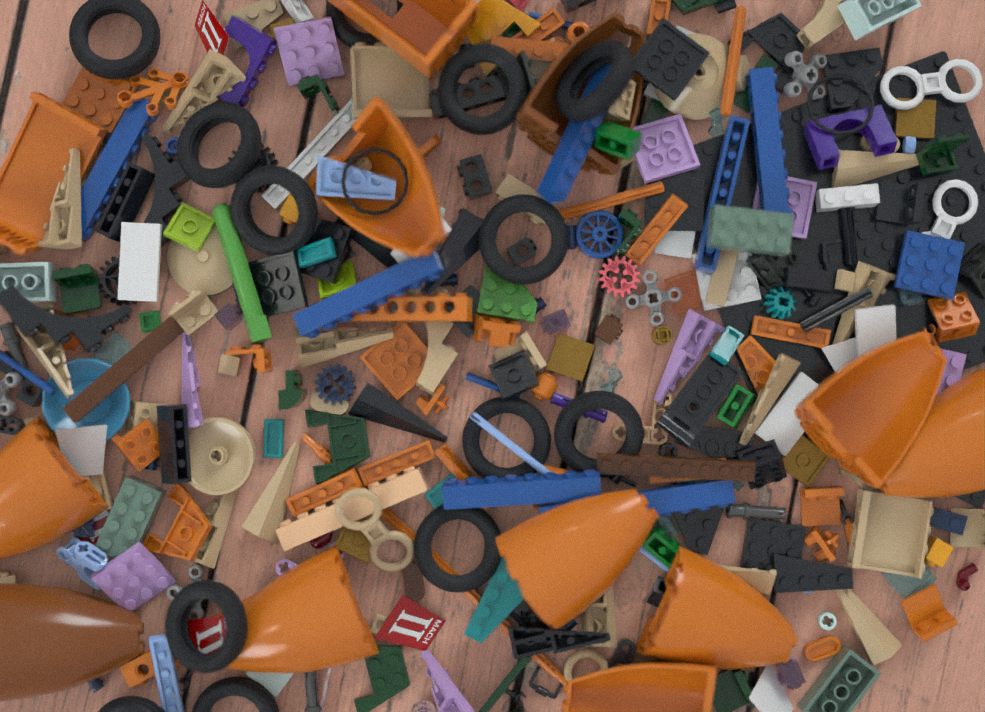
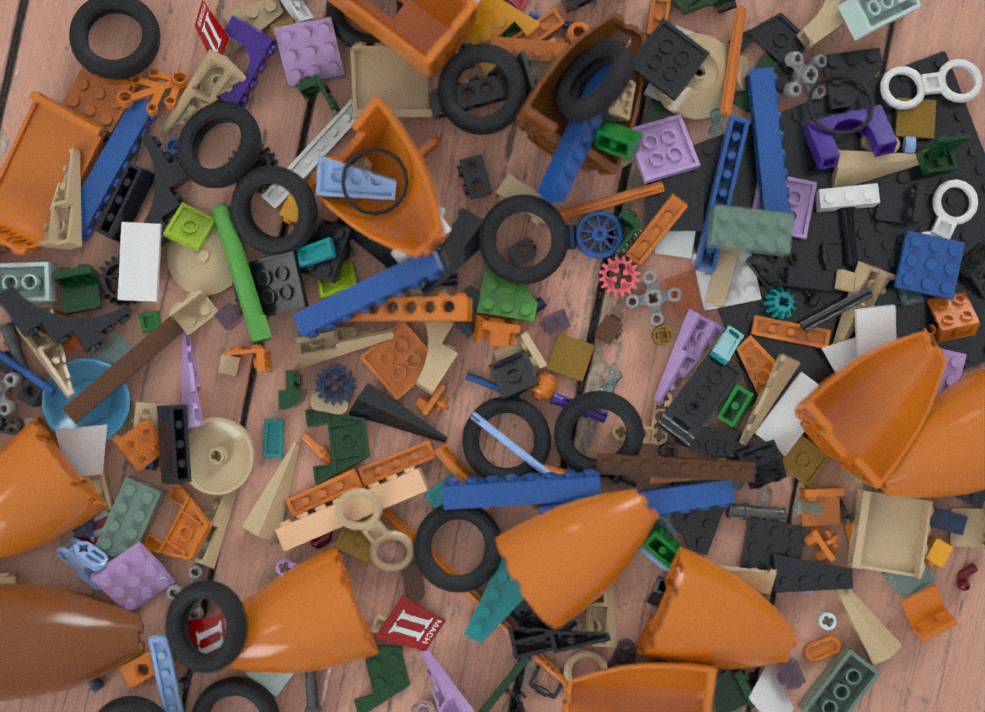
none -> clear light blue piece [793,499,823,517]

